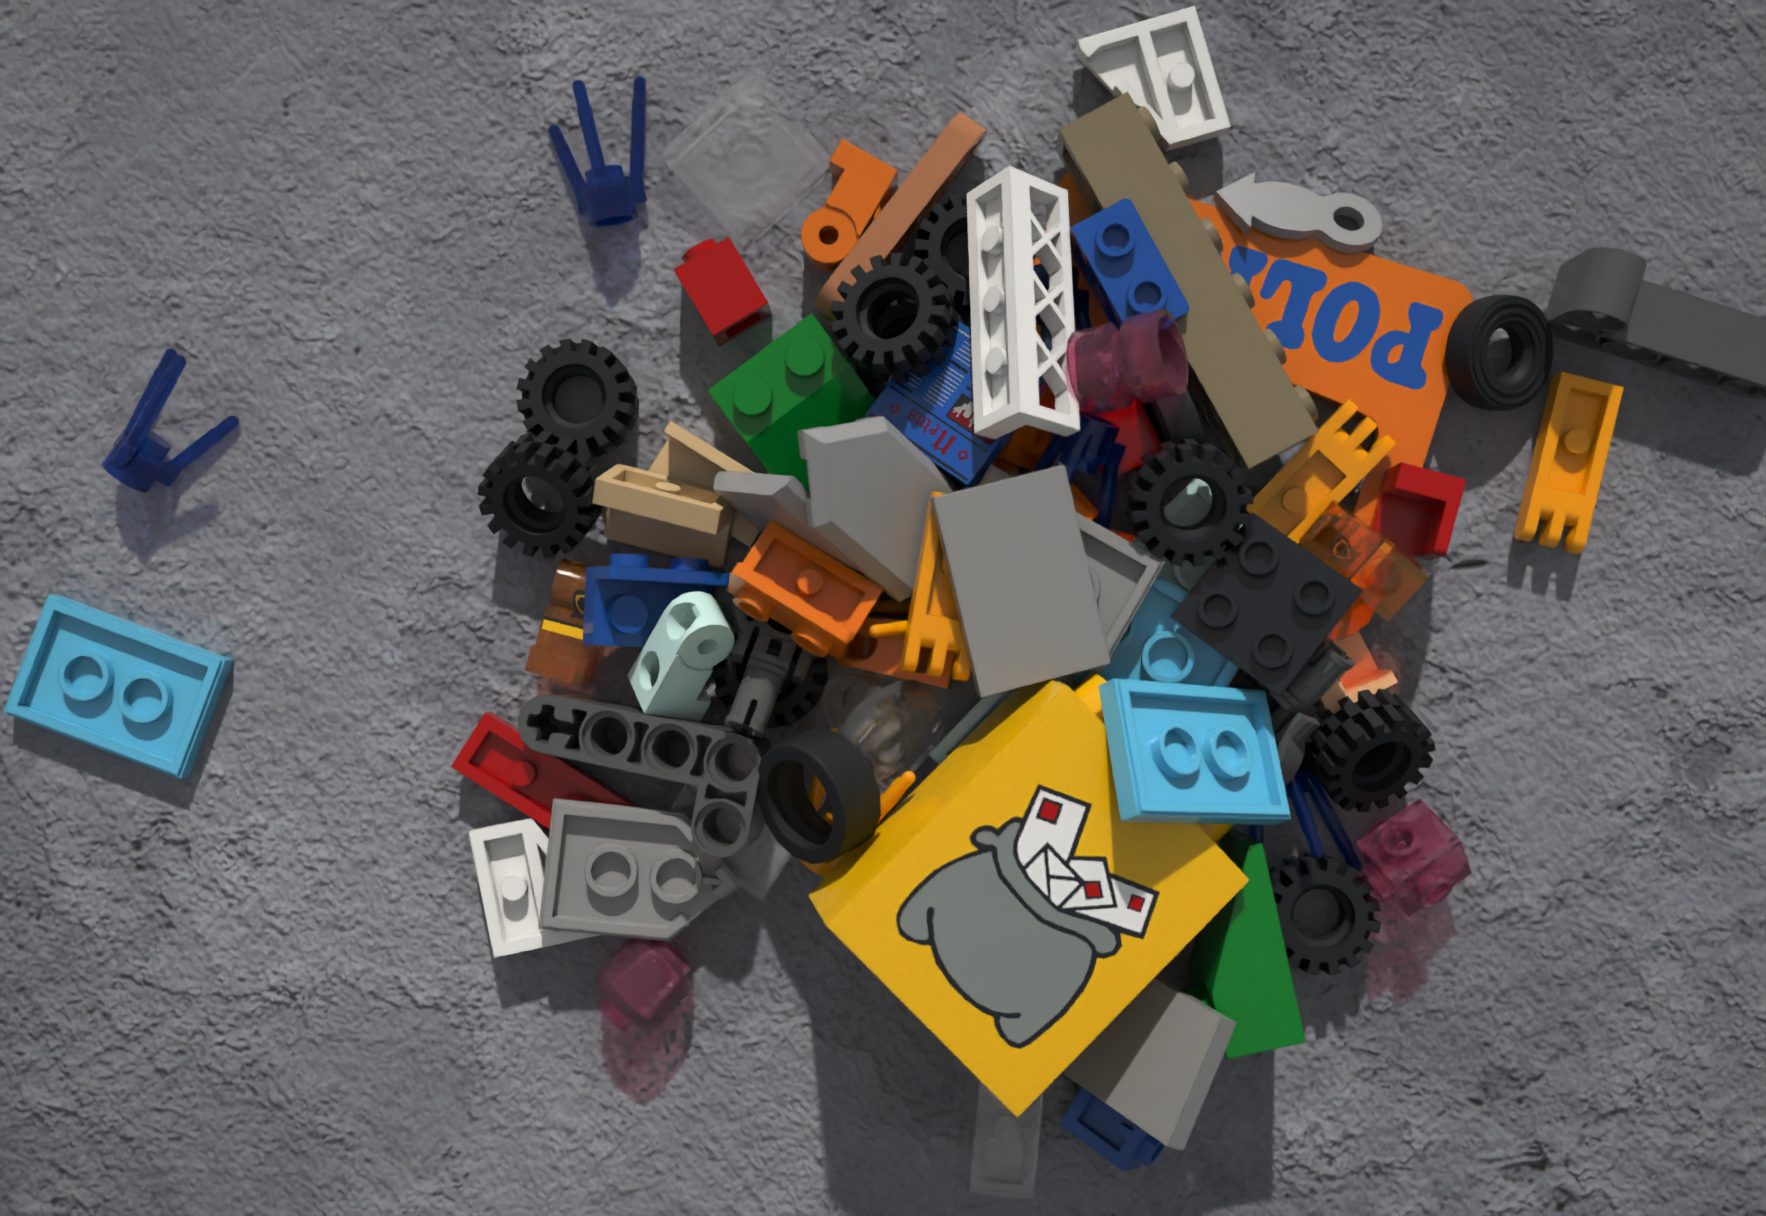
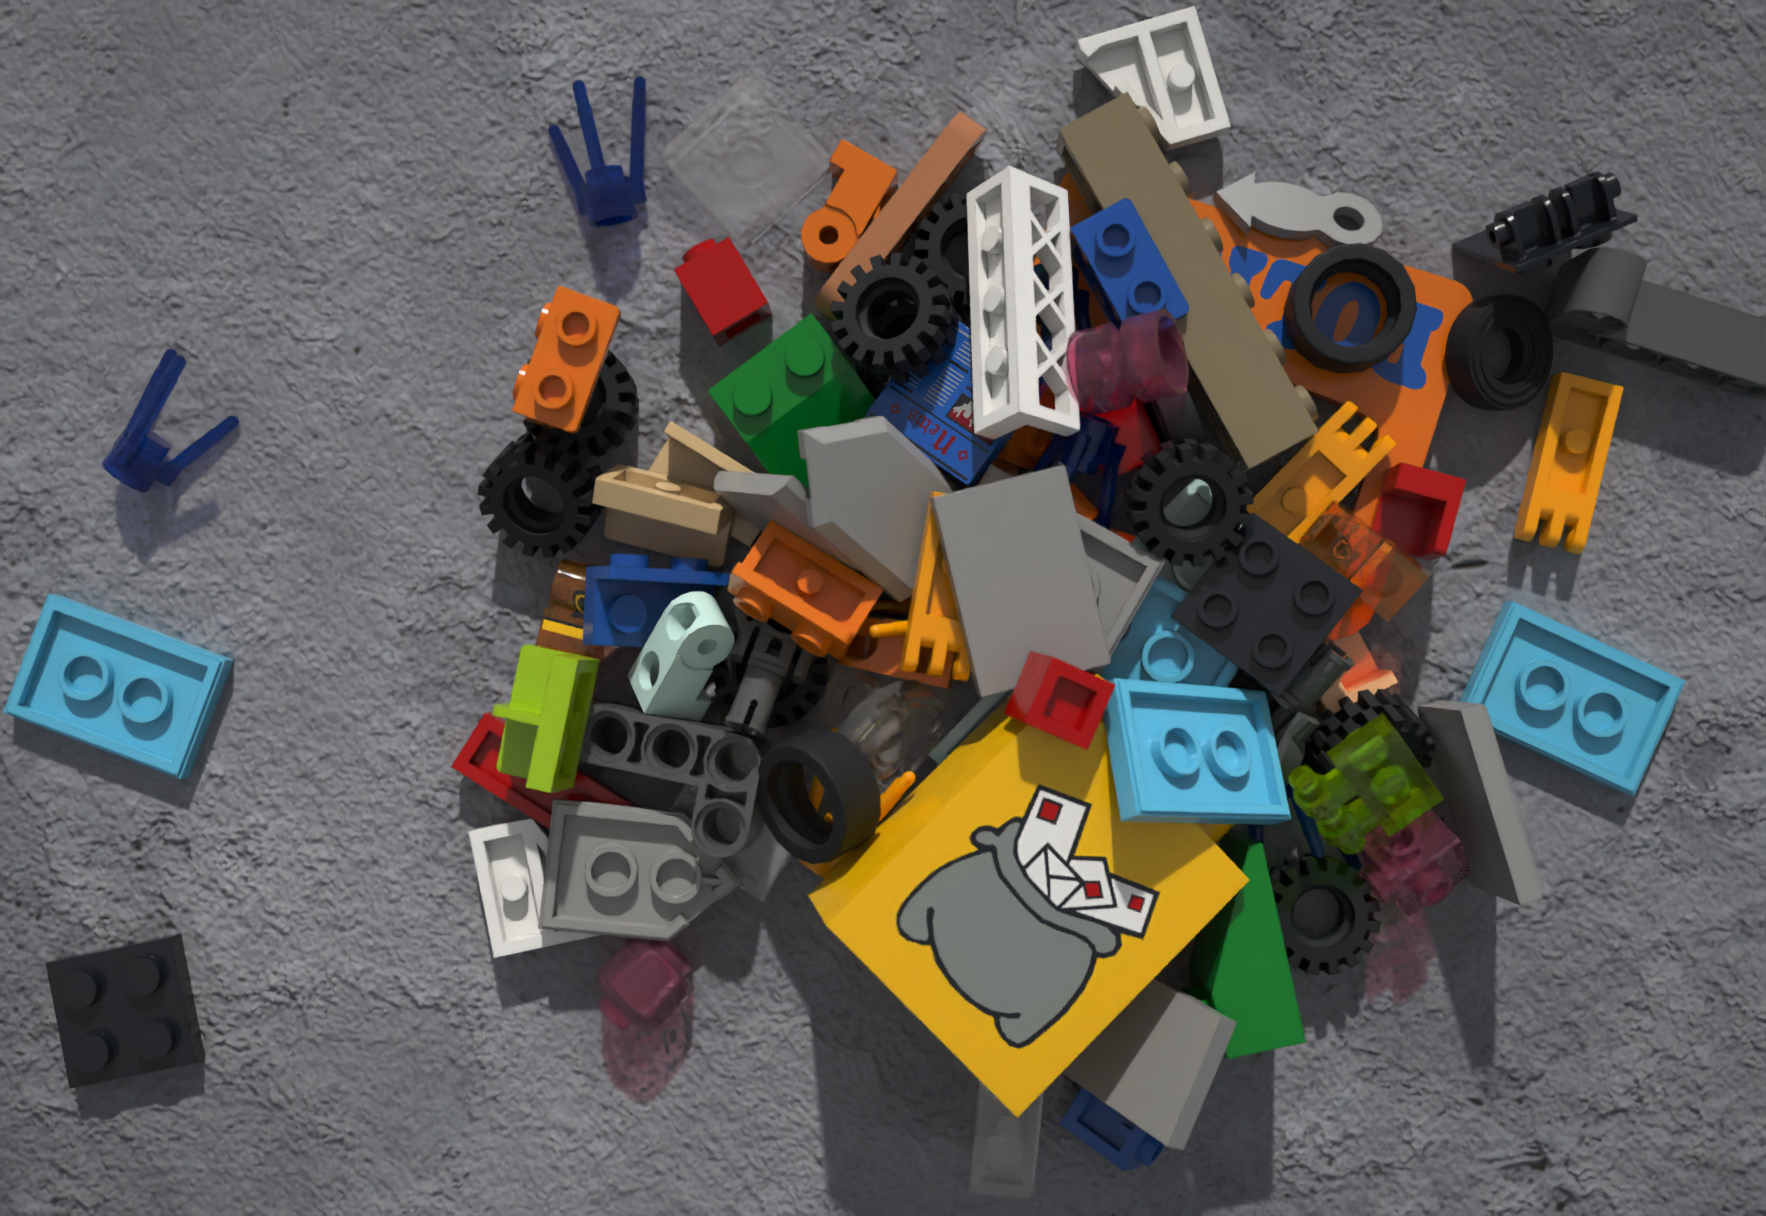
none -> black plate [46,933,205,1089]
none -> lime panel [492,644,600,793]
none -> orange bracket [512,285,621,433]
none -> red panel [1005,651,1116,750]
none -> black tyre [1284,243,1417,374]
none -> clear neon green plate [1288,713,1444,855]
none -> light grey tile [1418,700,1544,906]
none -> black hinge [1452,171,1638,275]
none -> medium azure tile [1459,601,1686,796]

